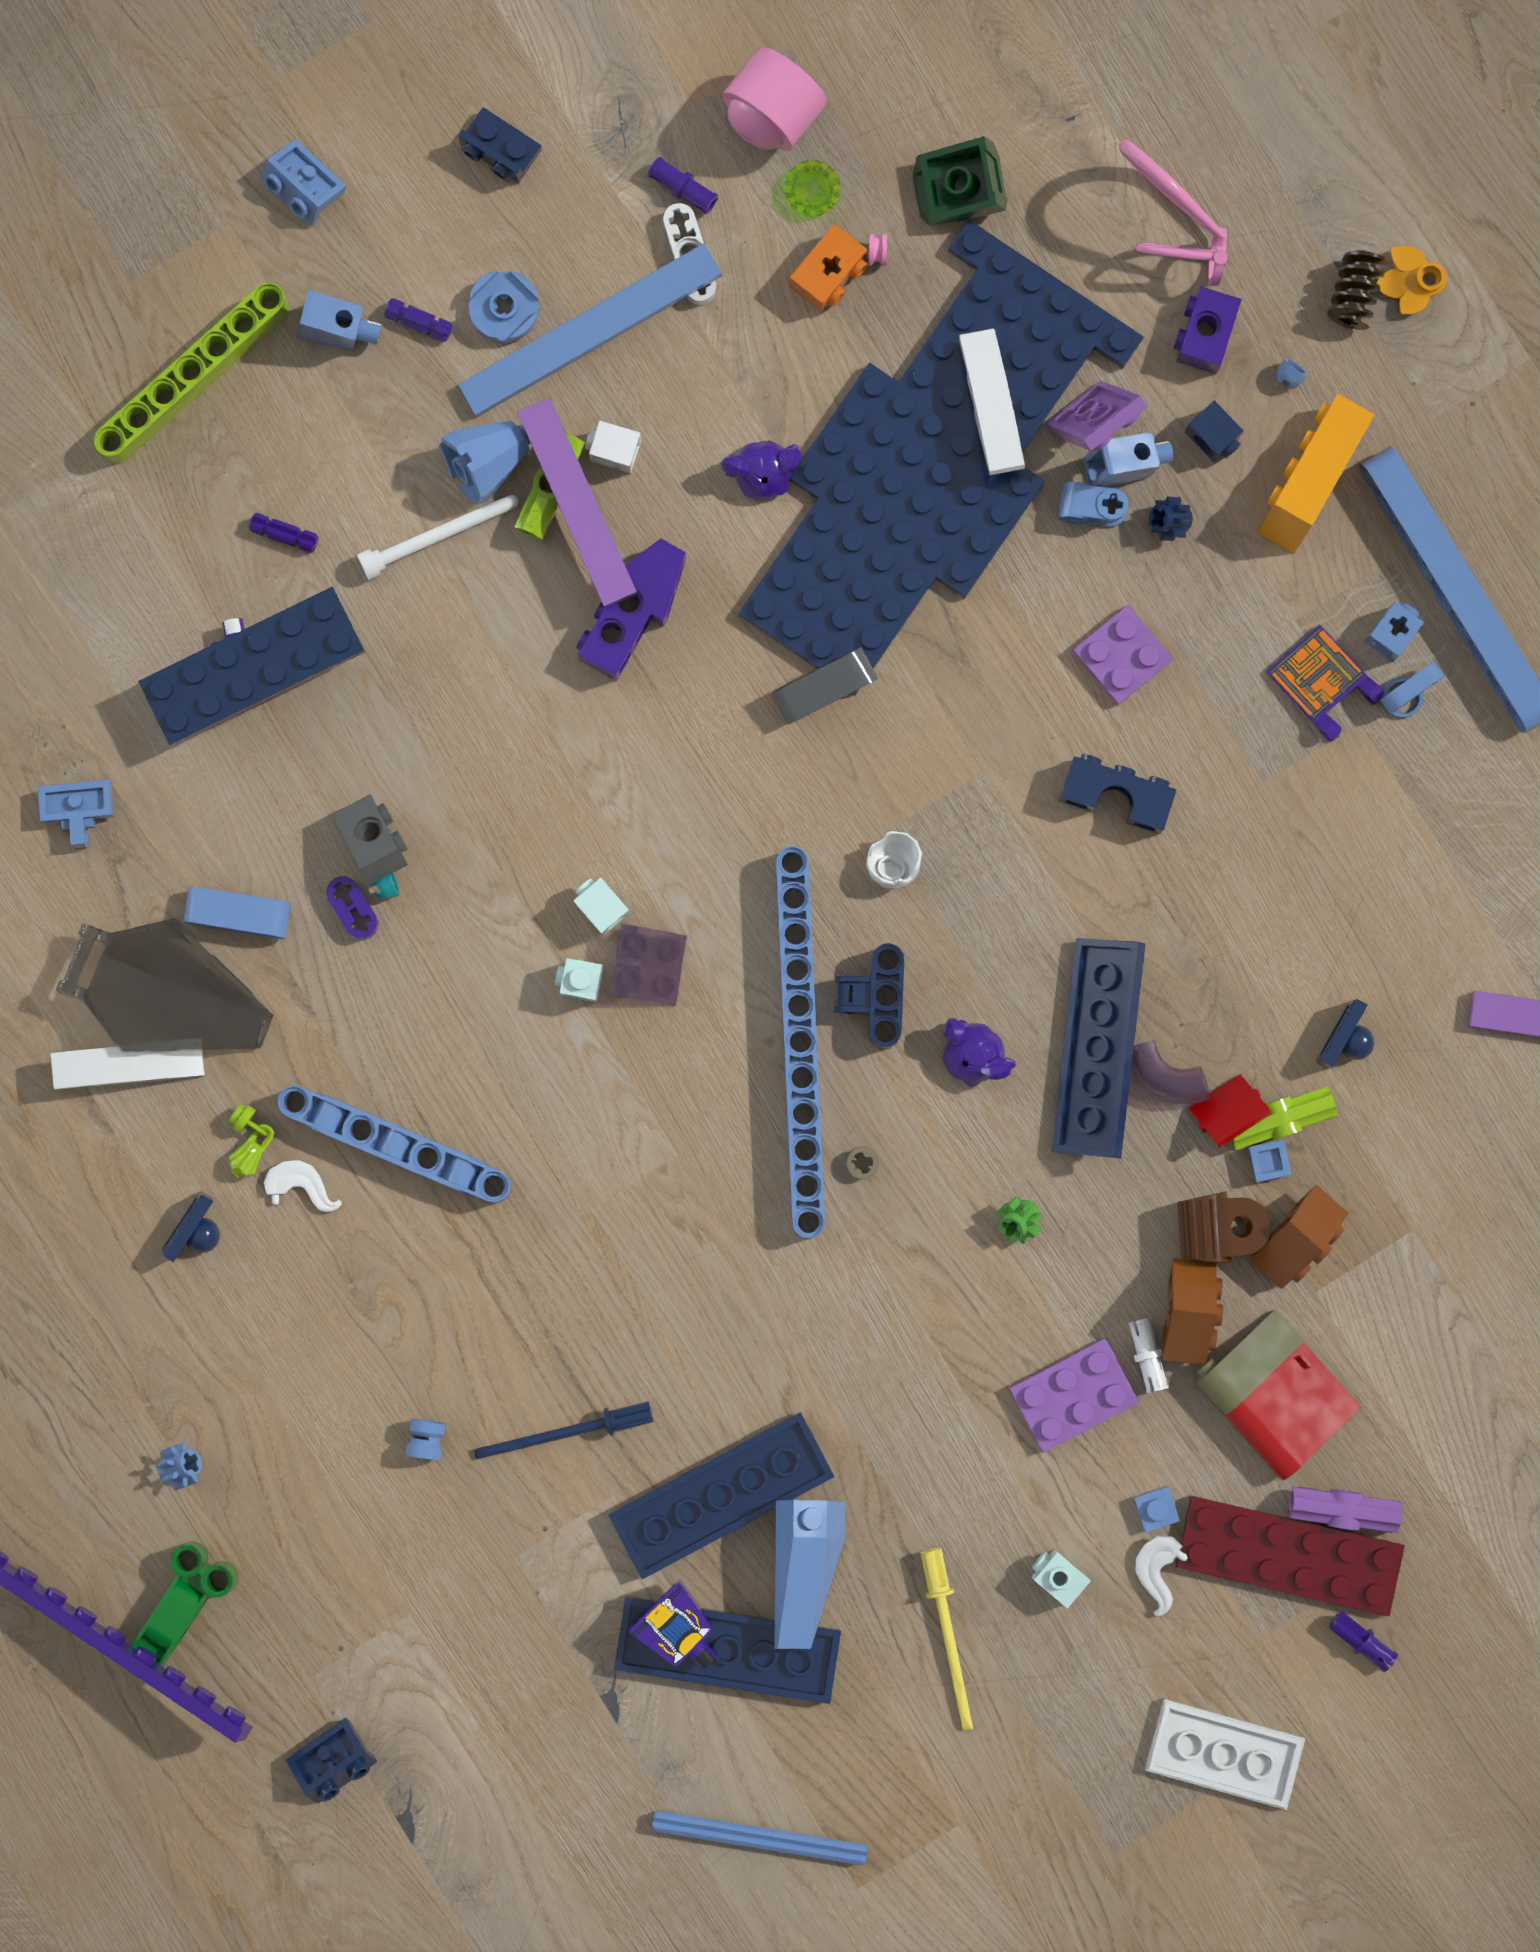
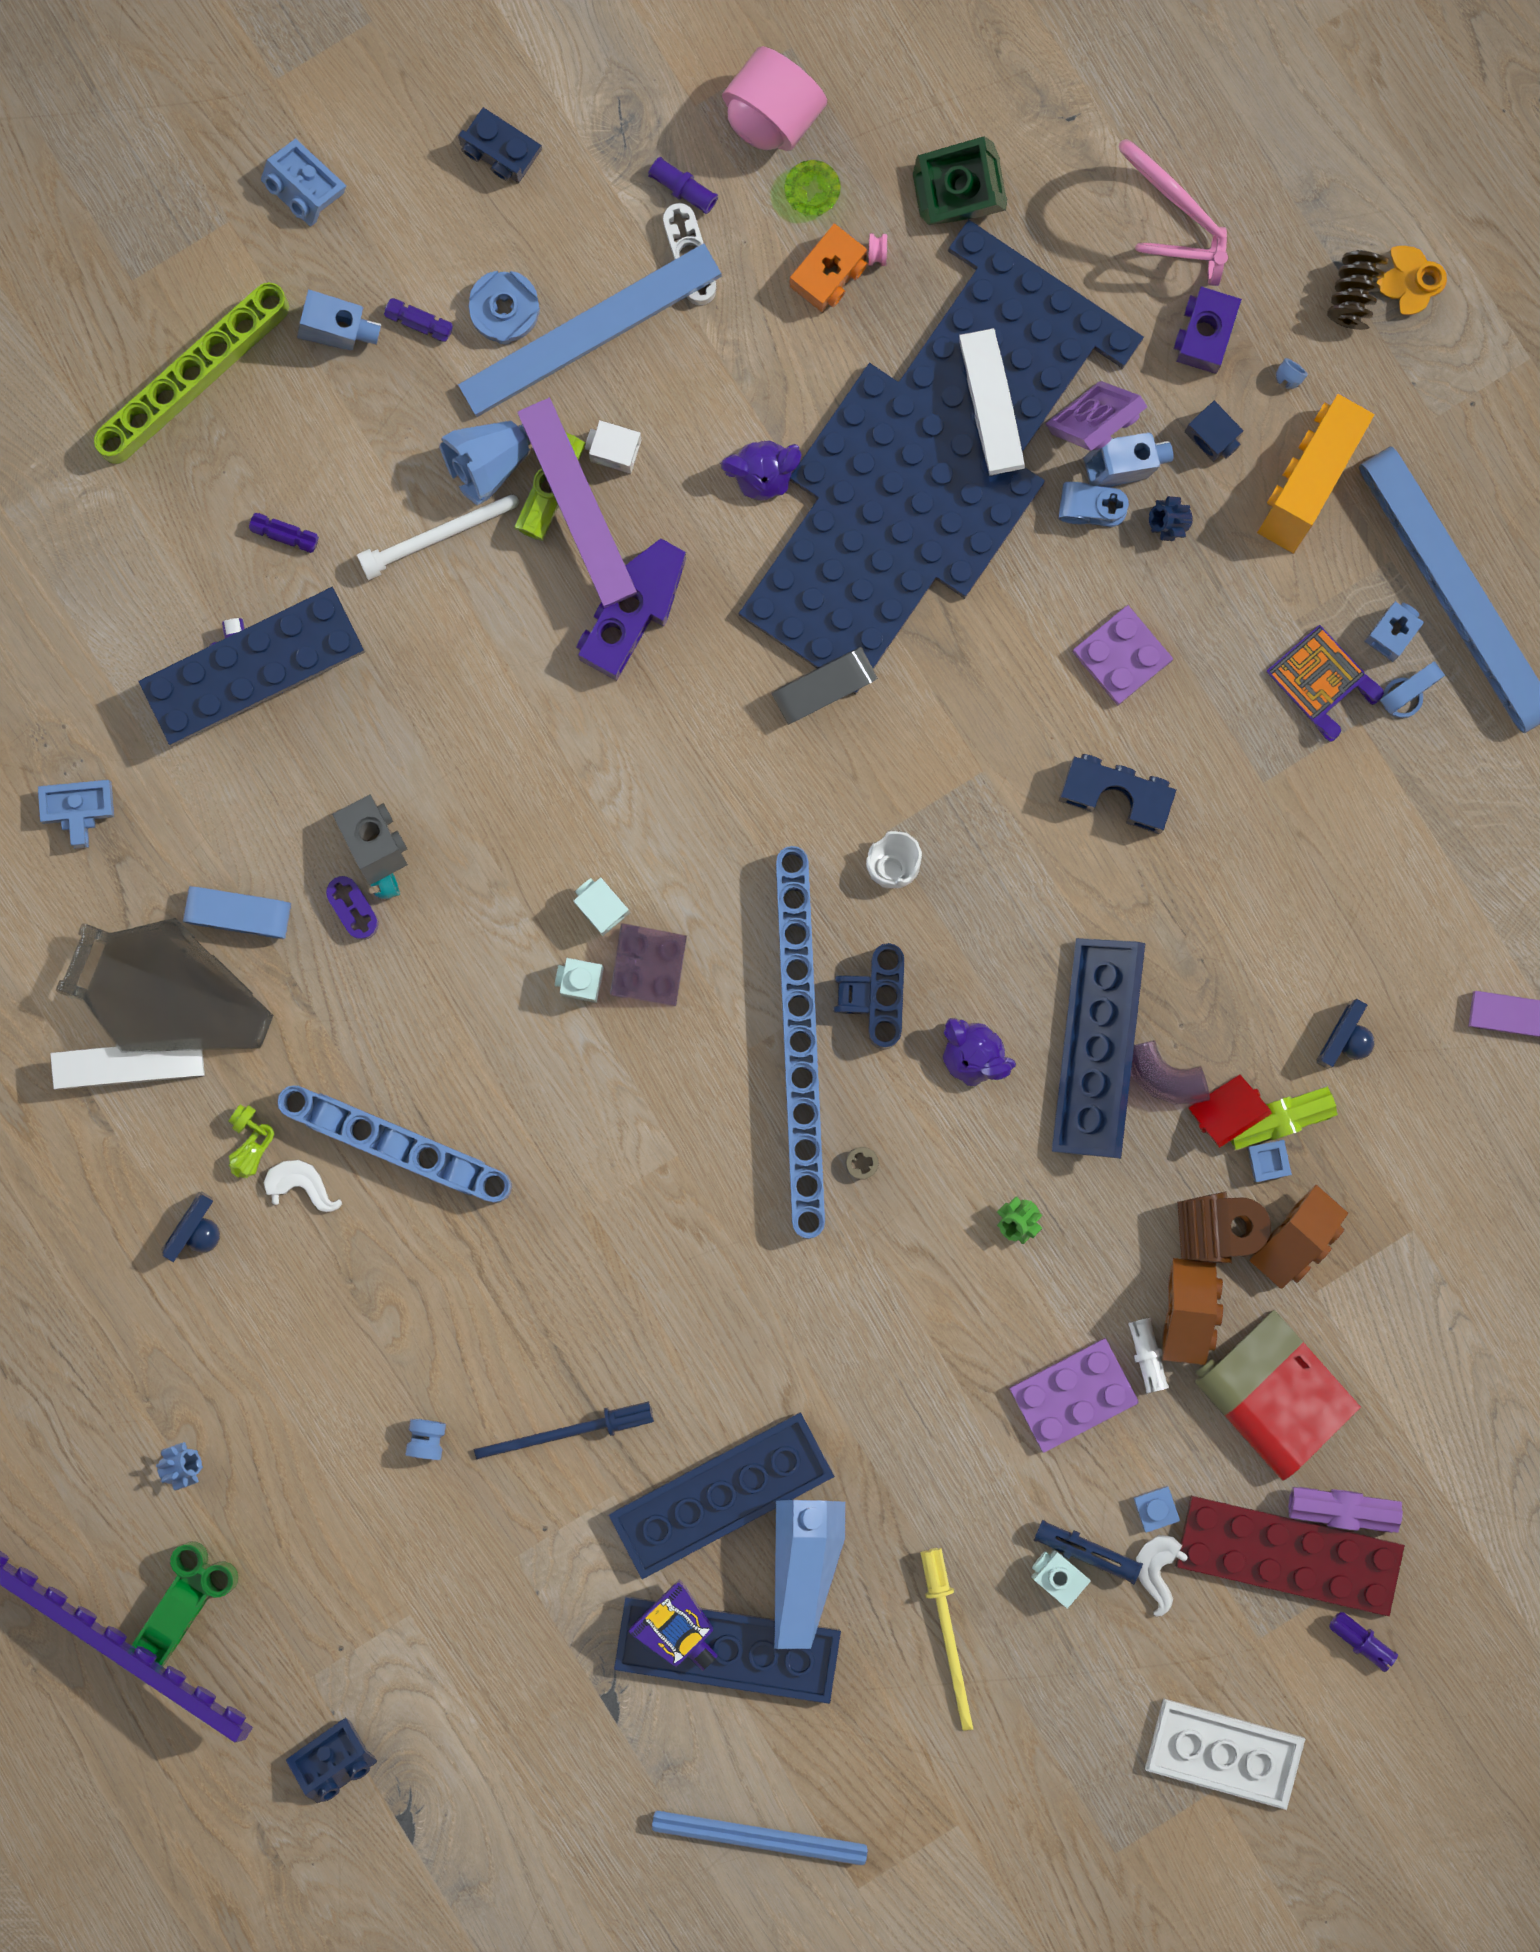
none -> dark blue pin [1033,1519,1143,1585]

